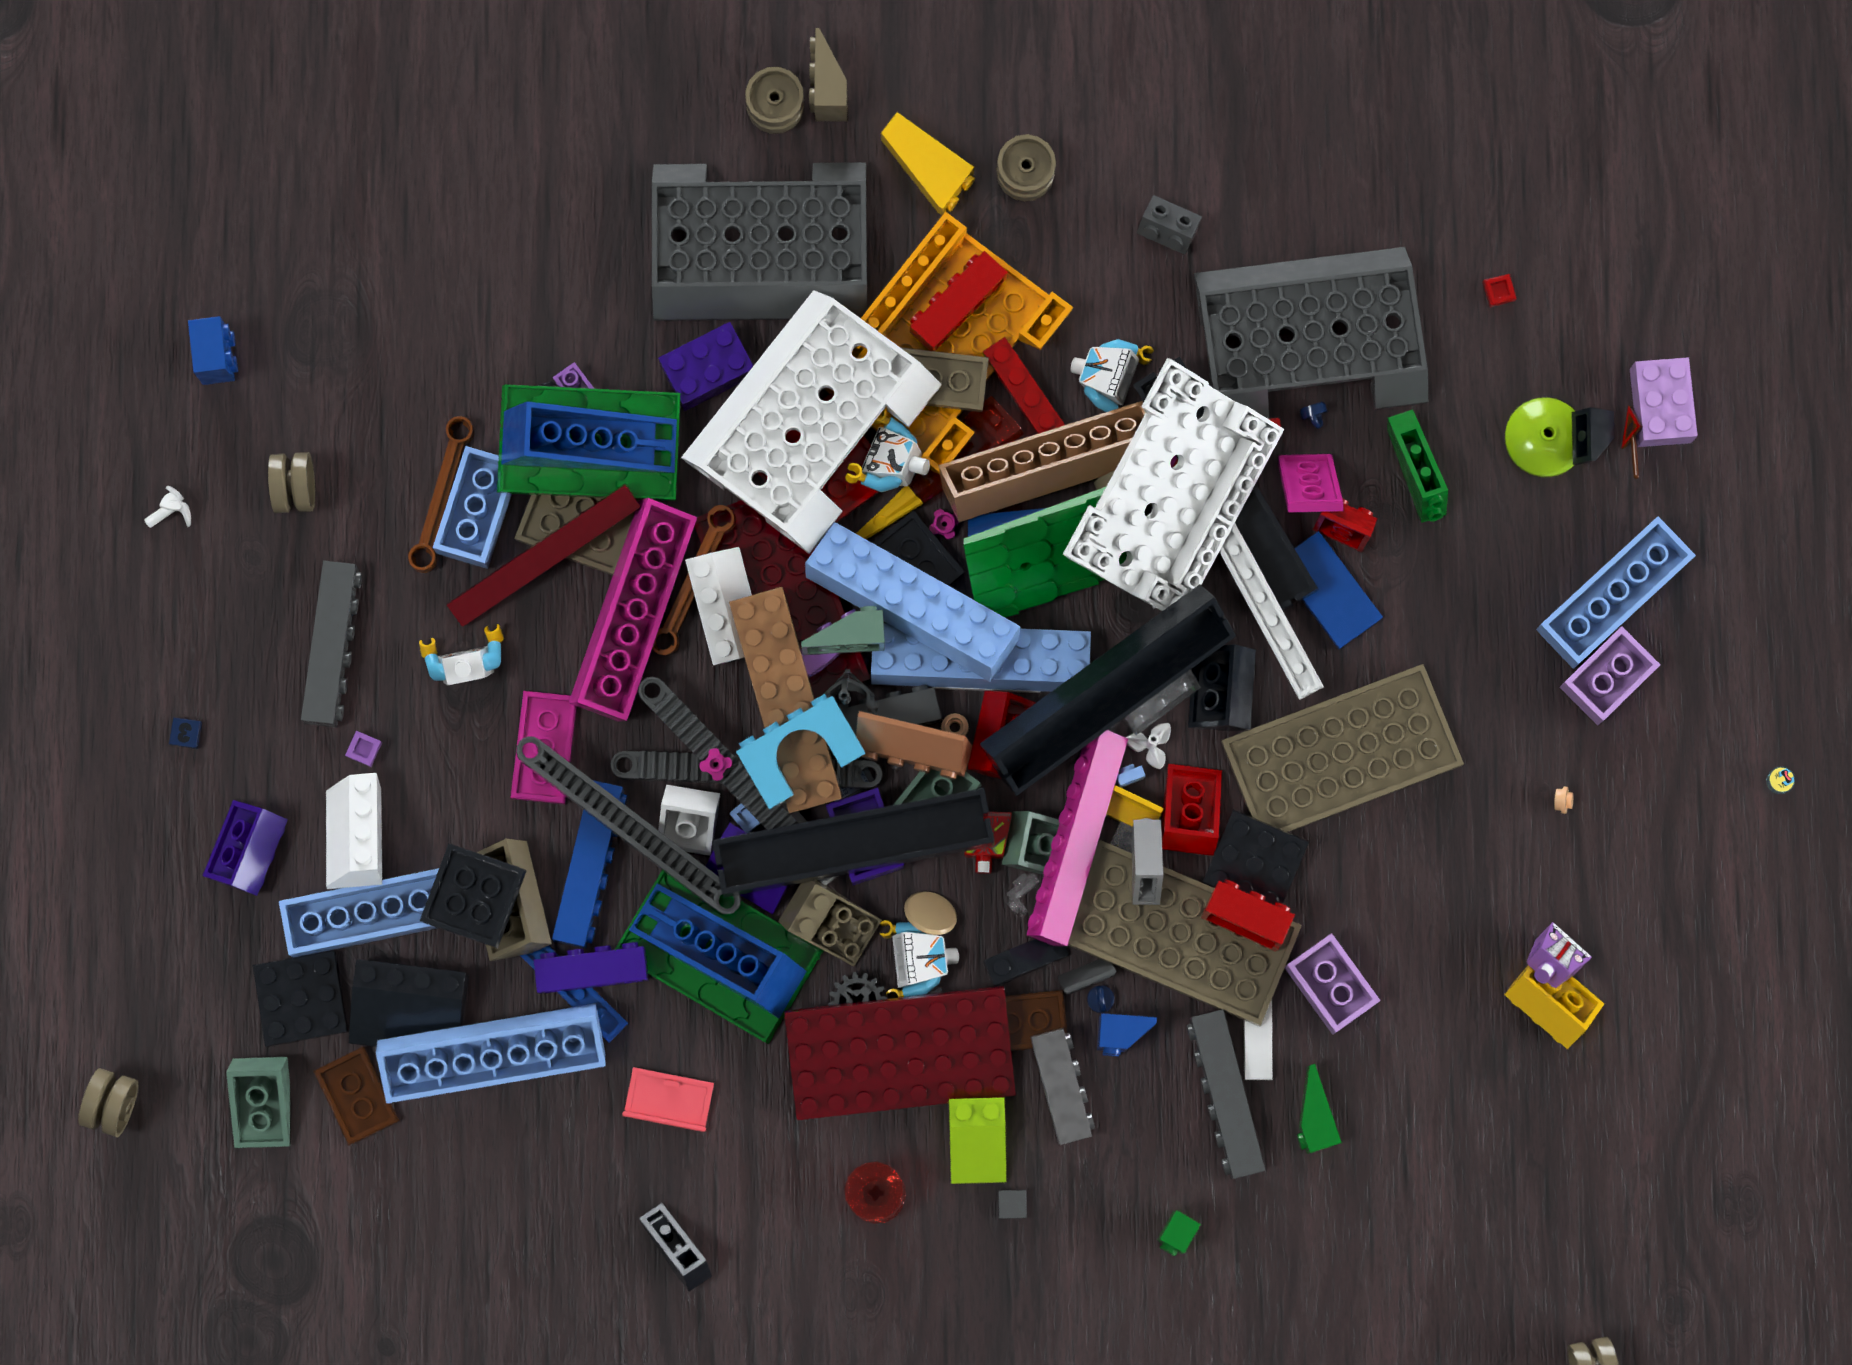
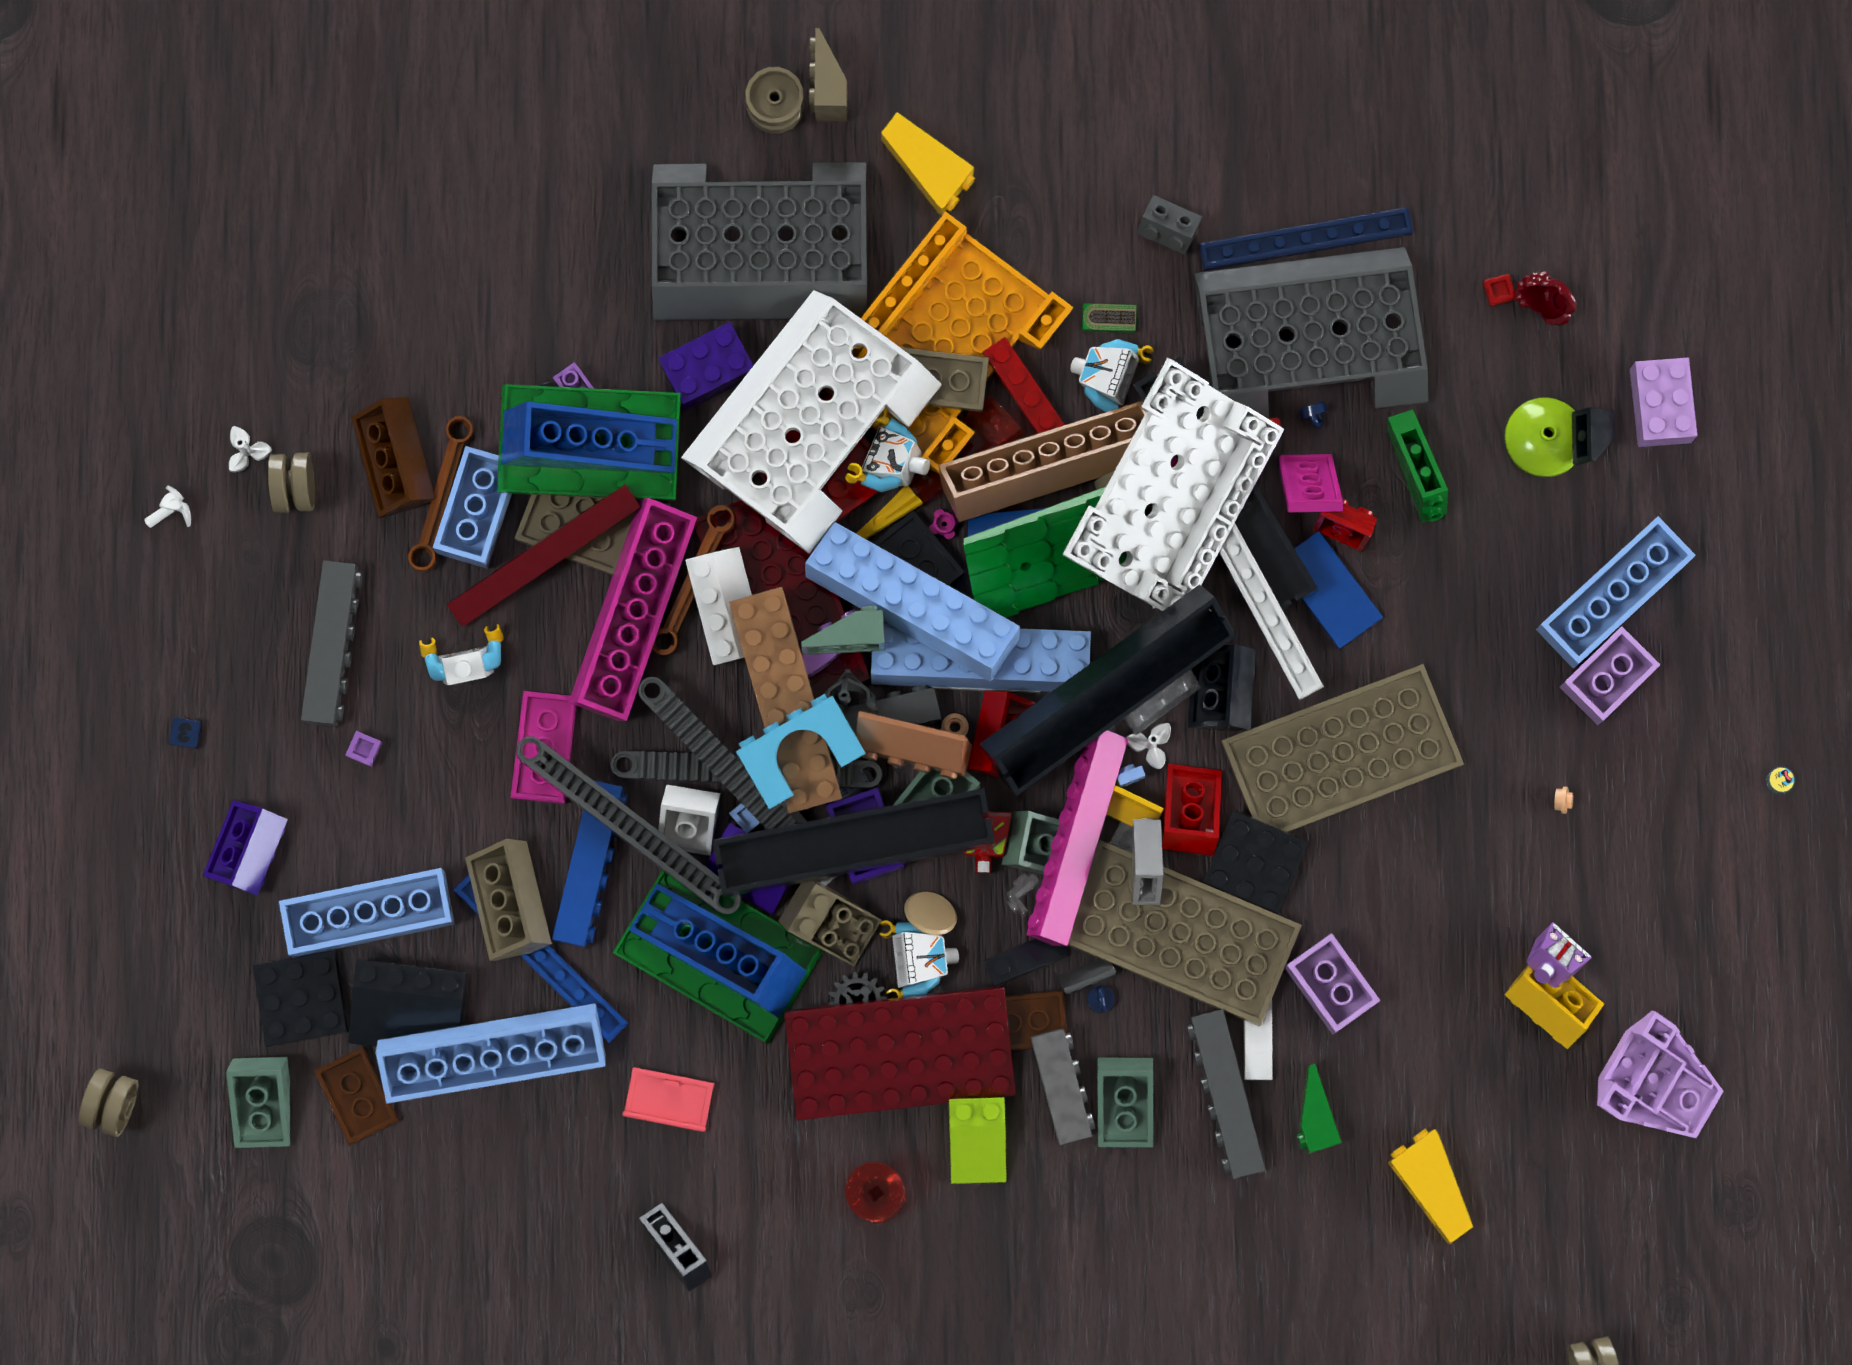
blue brick [188,316,238,385] -> none
white slope [326,773,382,889] -> none
black plate [420,843,526,949] -> none
dark purple brick [534,942,649,994] -> none
dark pink plate [699,748,732,781] -> none
red brick [910,250,1008,351] -> none
dark tan wheel [997,134,1056,201] -> none
dark grey tile [998,1190,1027,1219] -> none
blue slope [1097,1014,1157,1057] -> none
green brick [1157,1210,1201,1256] -> none
red piece [1201,880,1295,952] -> none
reddish brown piece [1621,406,1643,479] -> none
none -> white plant [229,426,272,472]
none -> reddish brown slope [351,397,435,518]
none -> tile [1082,303,1136,333]
none -> sand green slope [1098,1058,1153,1147]
none -> dark blue tile [1199,207,1413,271]
none -> yellow slope [1388,1128,1473,1244]
none -> dark red hair [1513,271,1577,326]
none -> lavender wedge [1597,1011,1723,1138]

